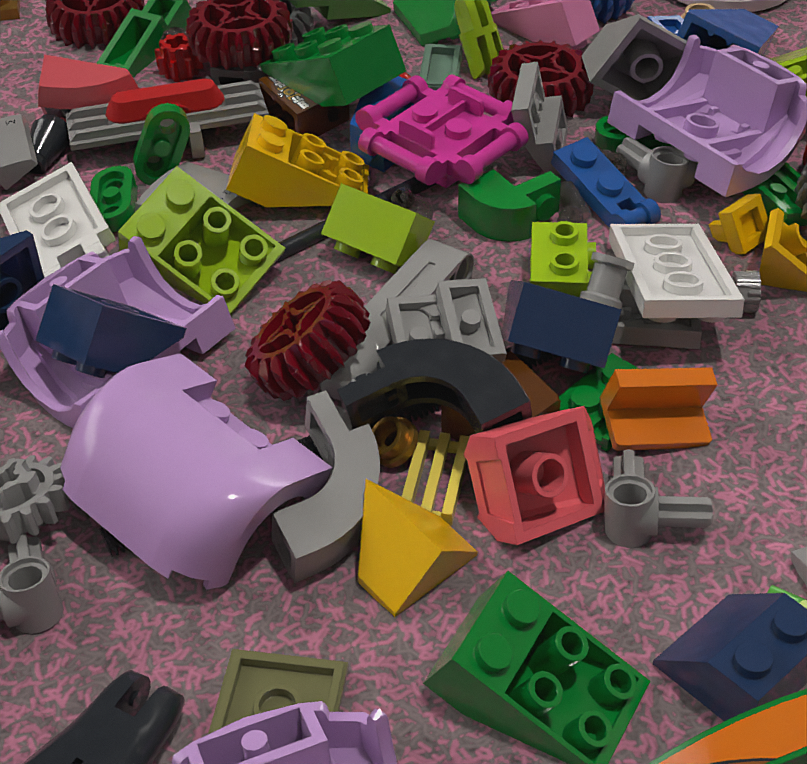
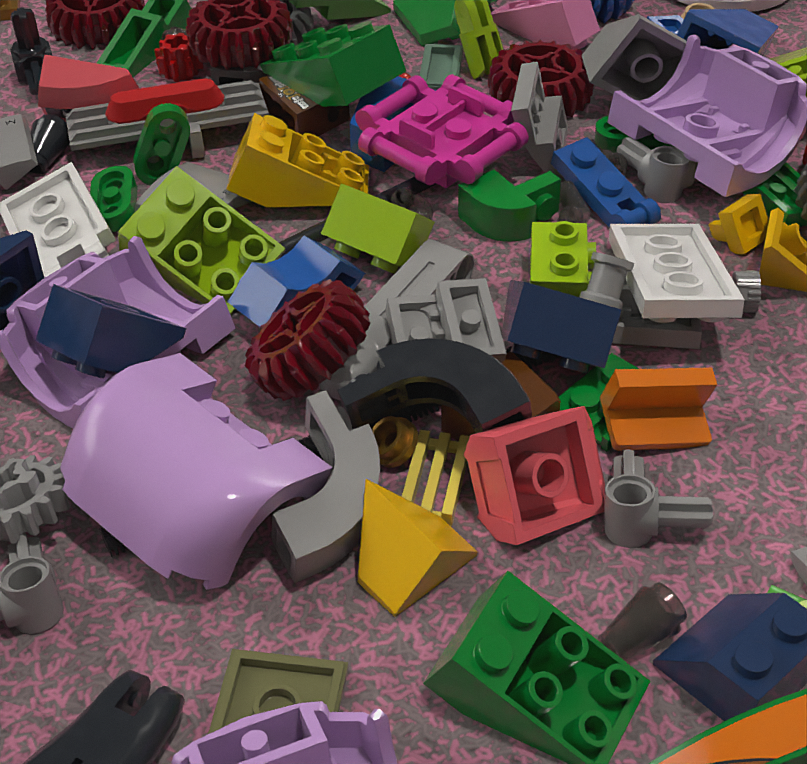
none -> black axle [10,7,52,95]
none -> blue brick [228,235,366,327]
none -> clear smoke cone [598,582,687,661]

